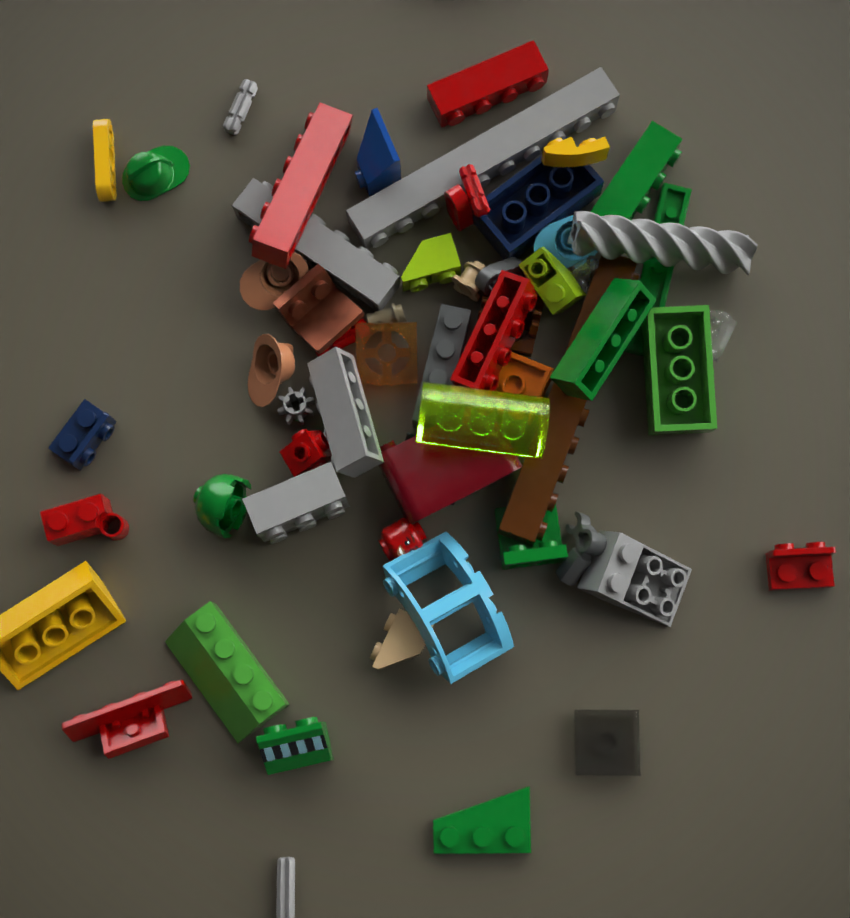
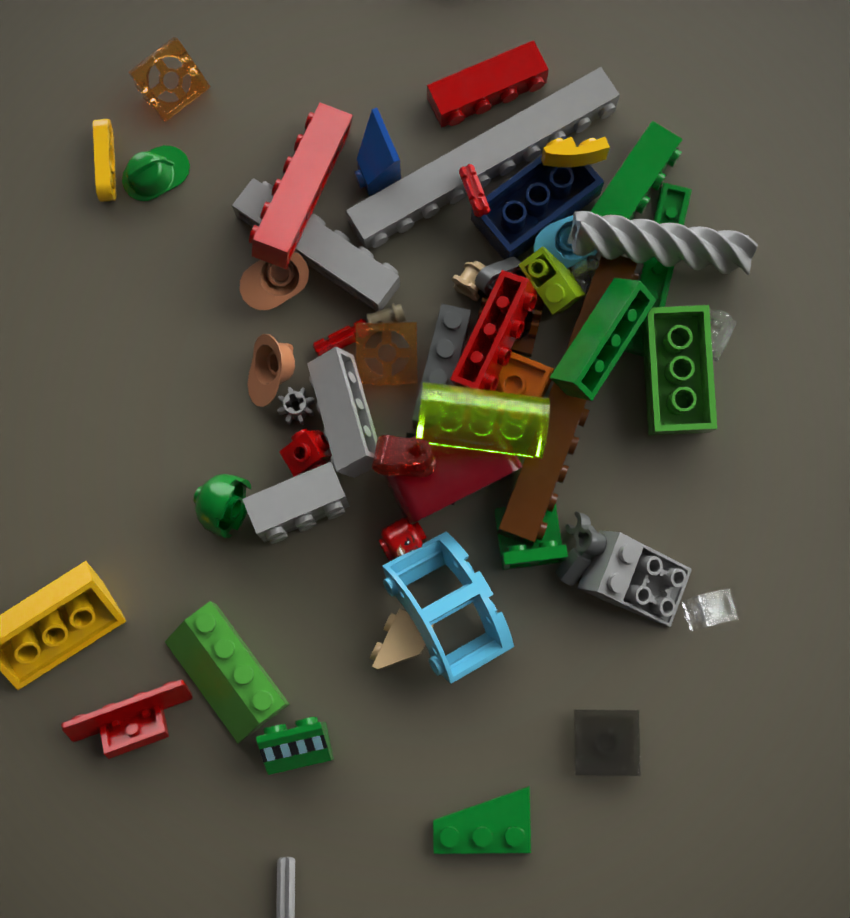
red hinge [40,493,129,546] -> none
dark blue bracket [48,399,117,470] -> none
light grey axle [223,79,258,135] -> none
copper bracket [273,264,364,354] -> none
lime slope [401,233,461,292] -> none
red beam [444,184,473,231] -> none
red bracket [765,542,836,591] -> none
none -> clear orange piece [128,37,211,122]
none -> clear red piece [372,435,436,478]
none -> clear bracket [682,588,739,631]

